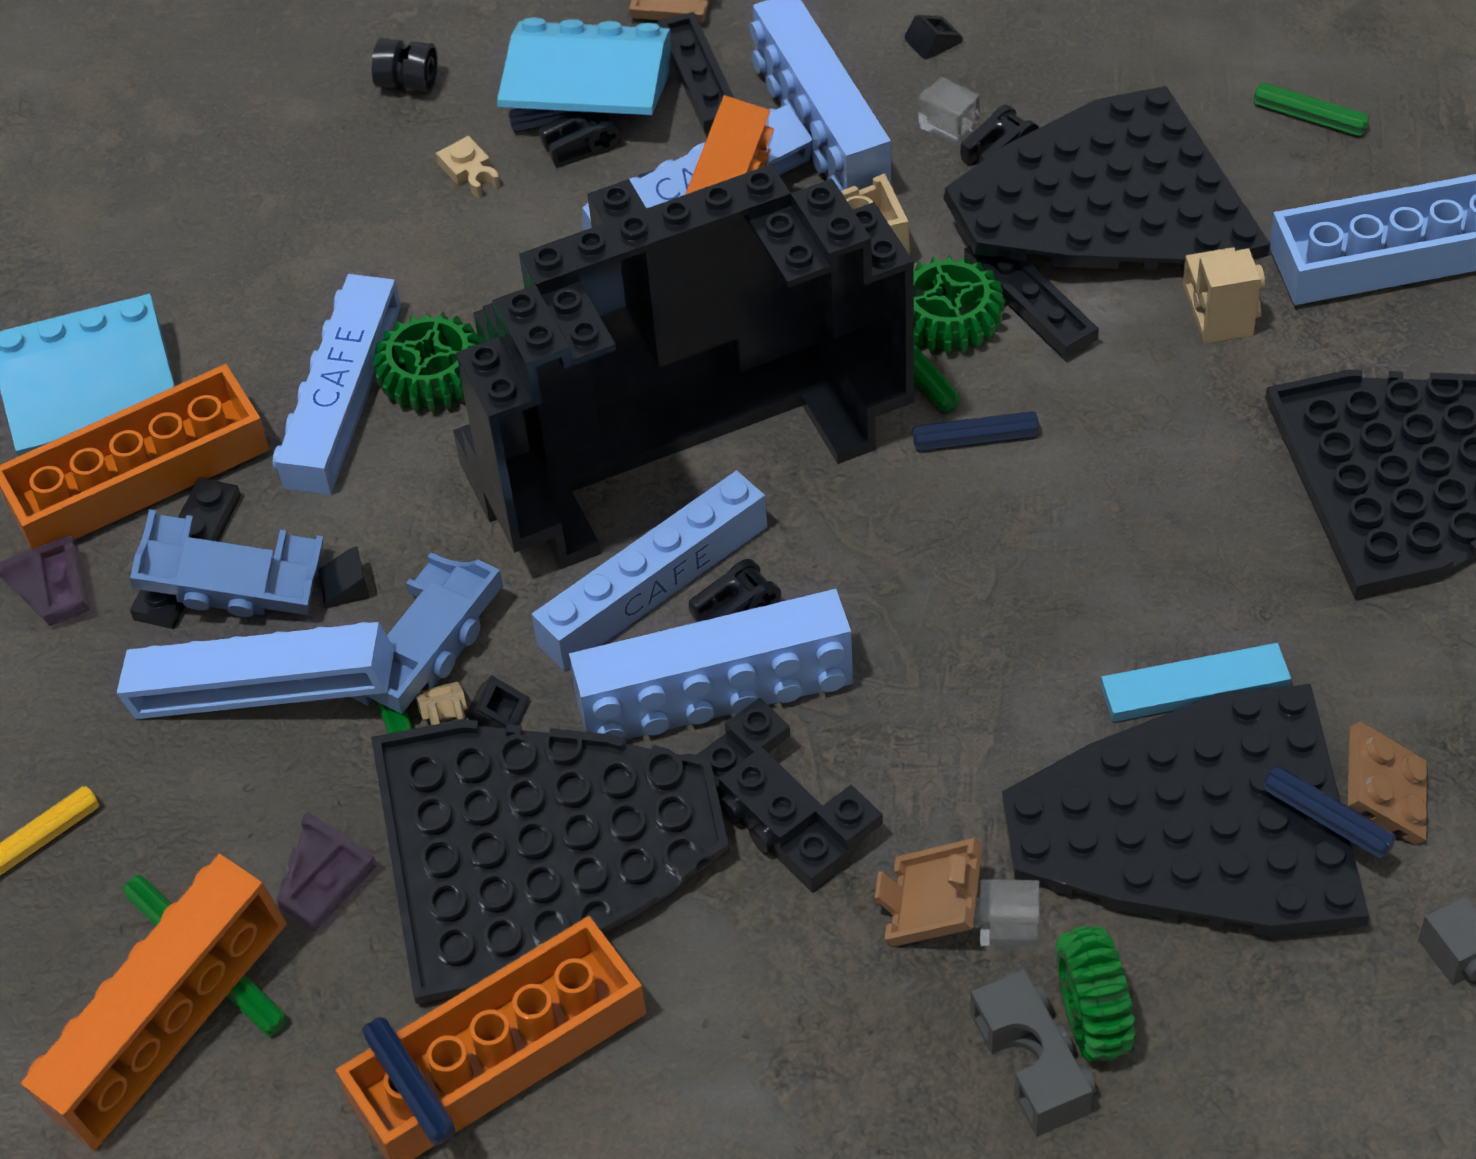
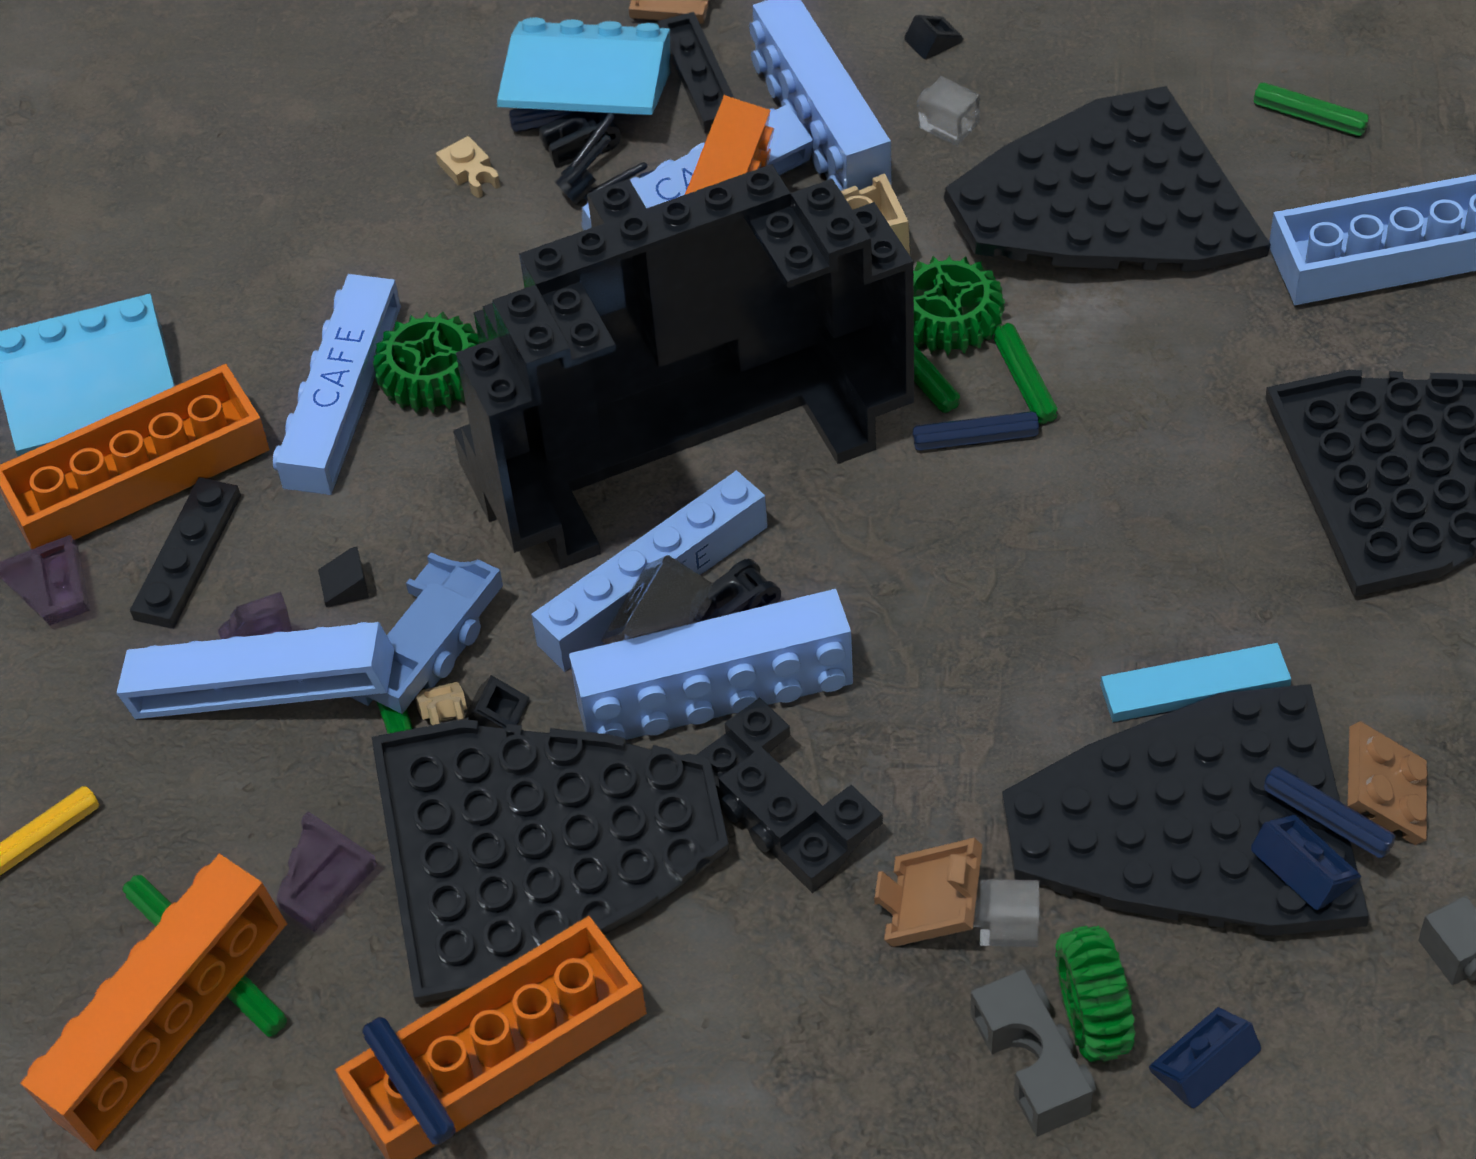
medium blue bracket [130,509,323,617] -> none
black wheel [371,38,438,93] -> none
black piece [960,105,1039,165] -> none
black plate [964,246,1099,358] -> none
tan brick [1183,247,1265,344] -> none
none -> clear purple wing [218,592,292,639]
none -> black plant [555,113,648,205]
none -> clear smoke slope [601,555,714,644]
none -> green axle [994,323,1057,425]
none -> dark blue slope [1148,1007,1261,1109]
none -> dark blue slope [1251,815,1362,910]

